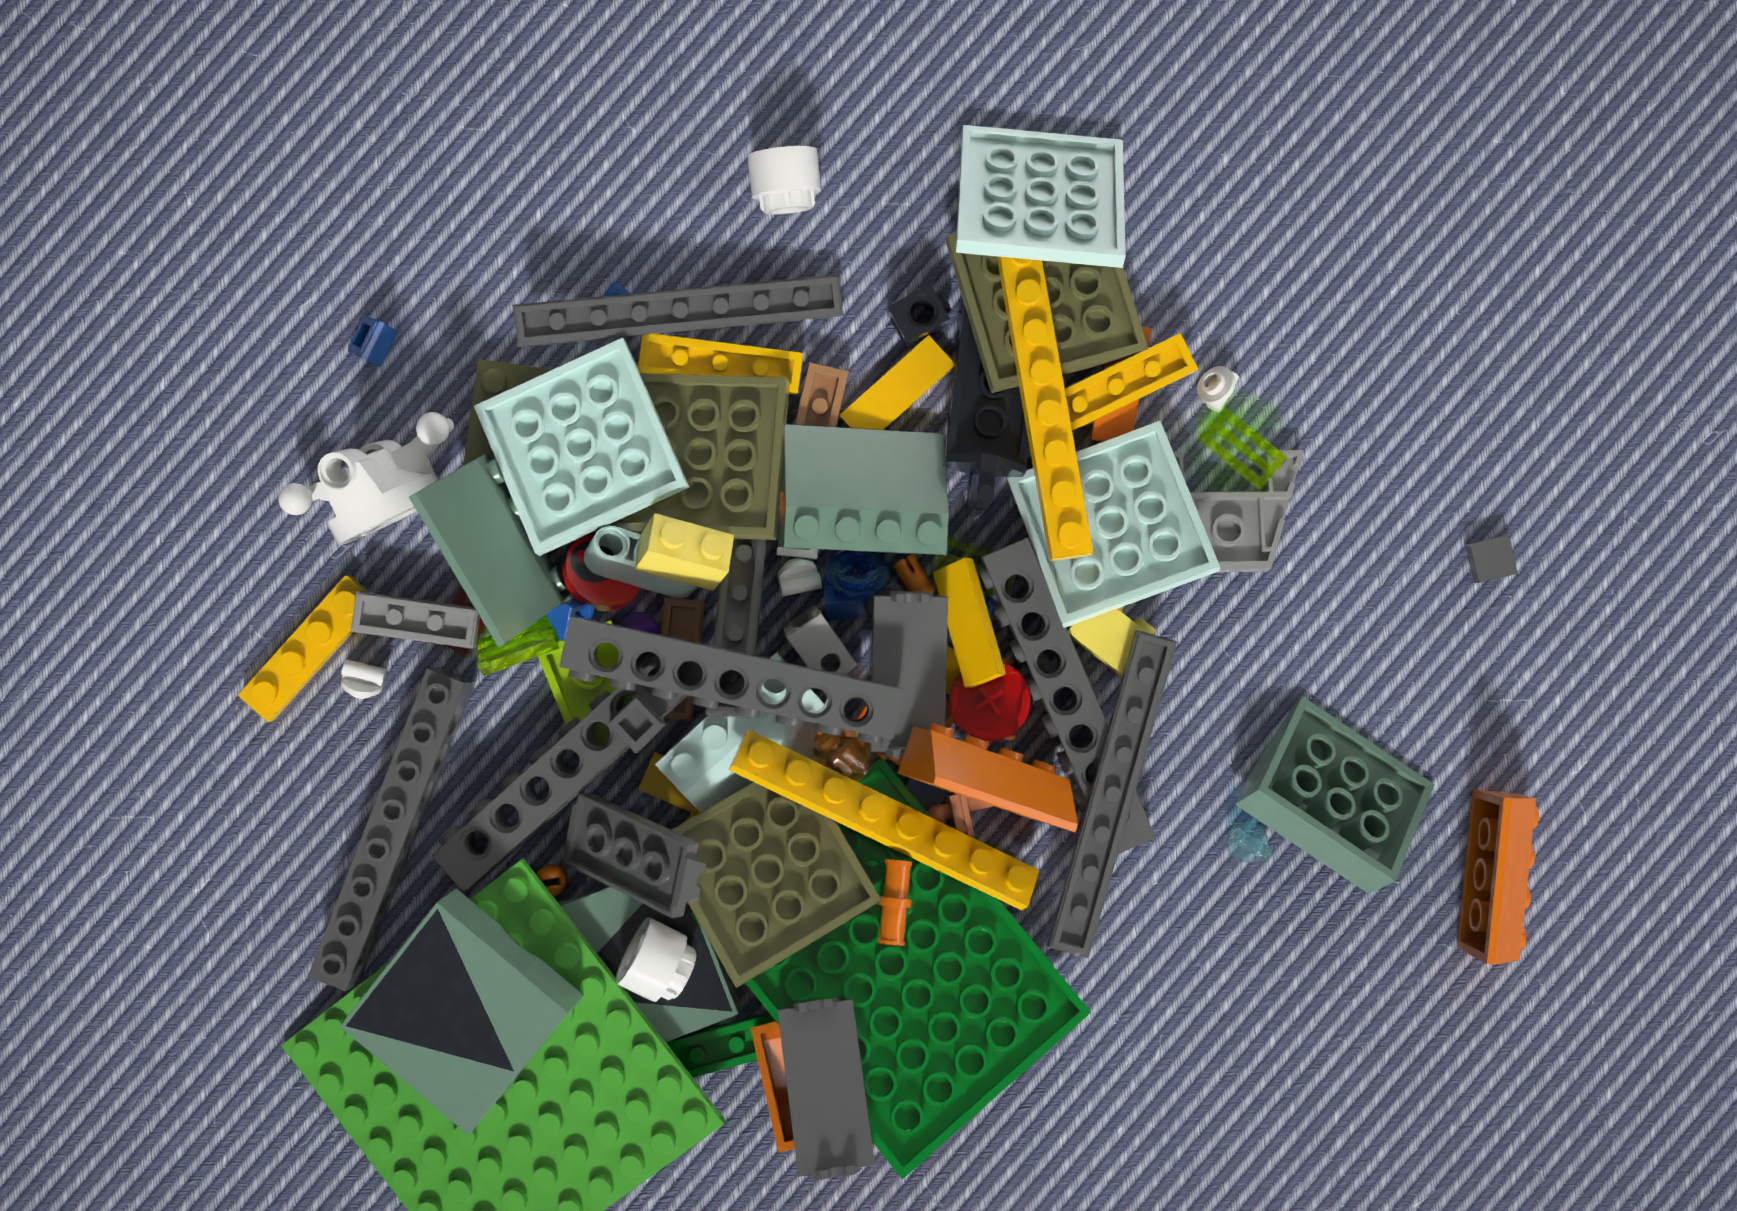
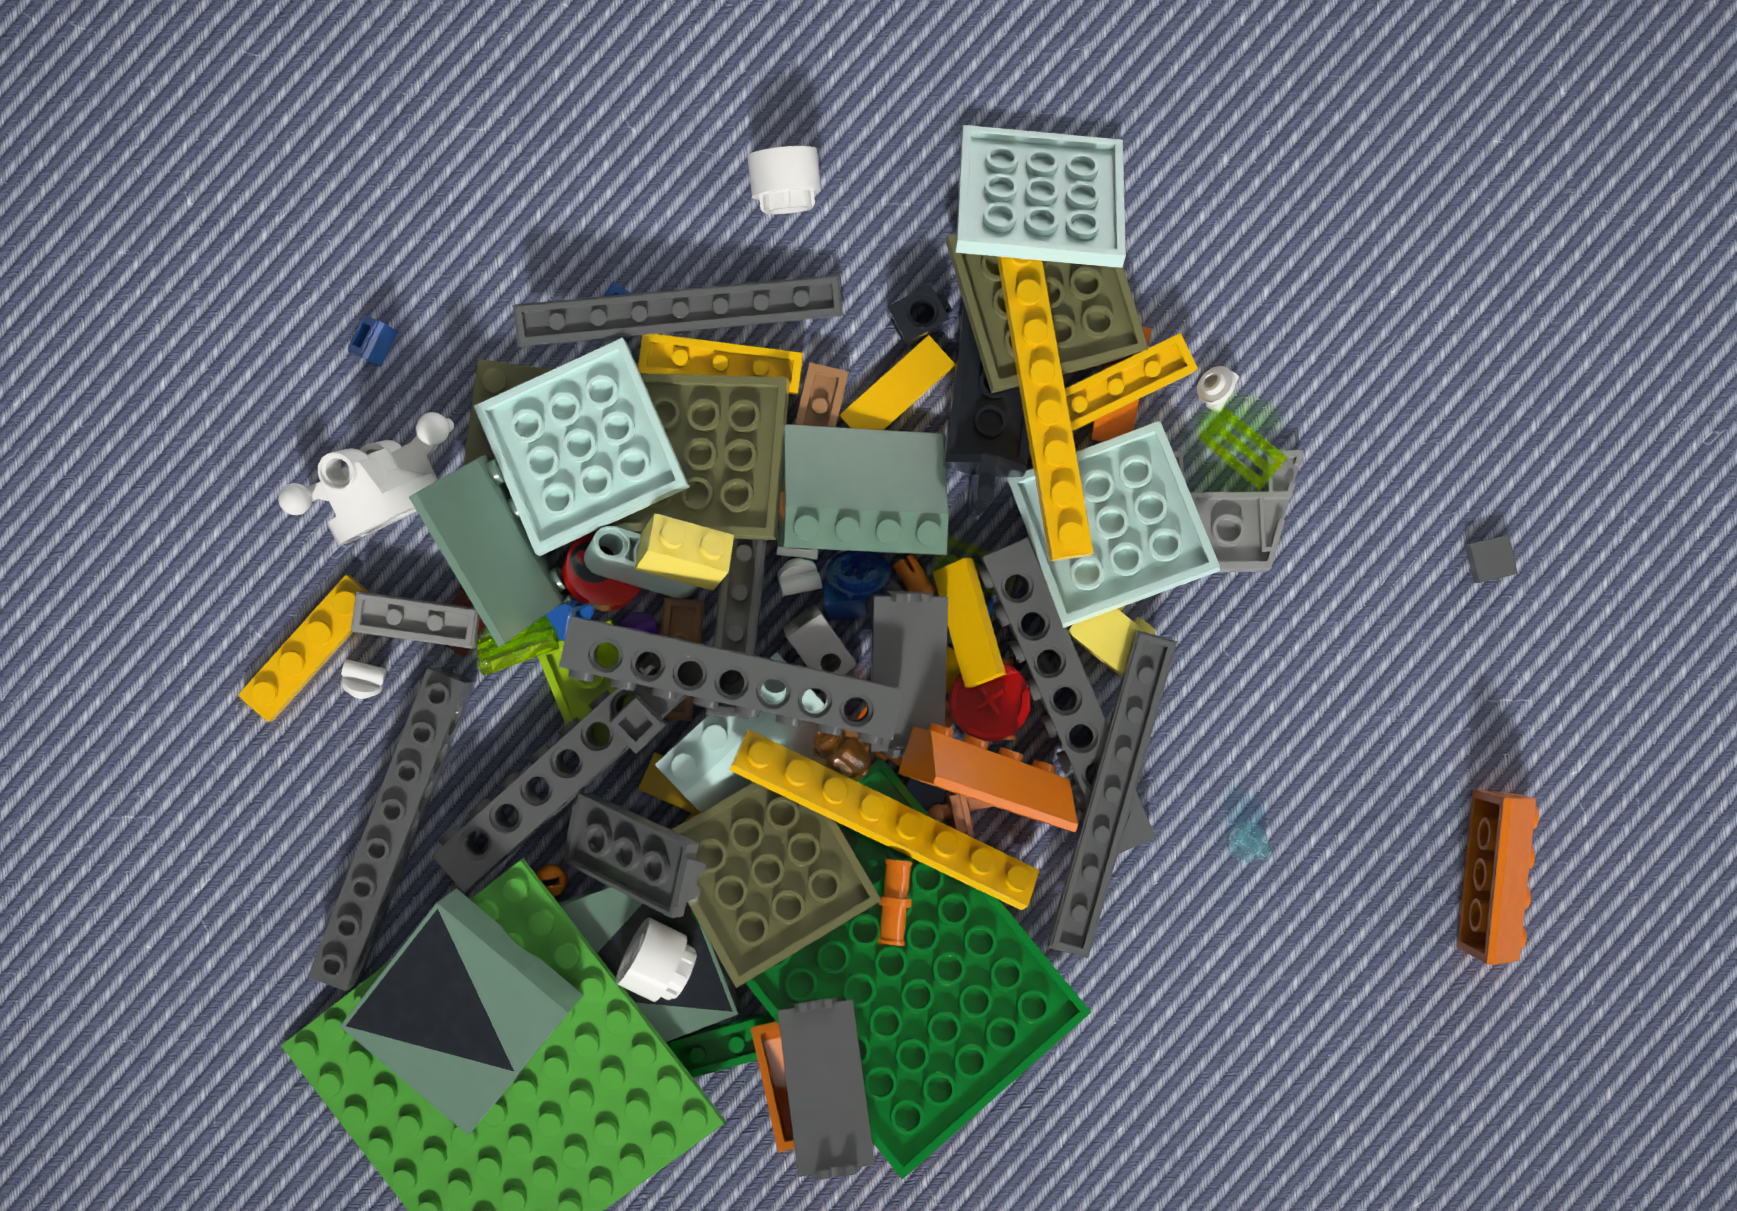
sand green slope [1235,696,1434,894] -> none

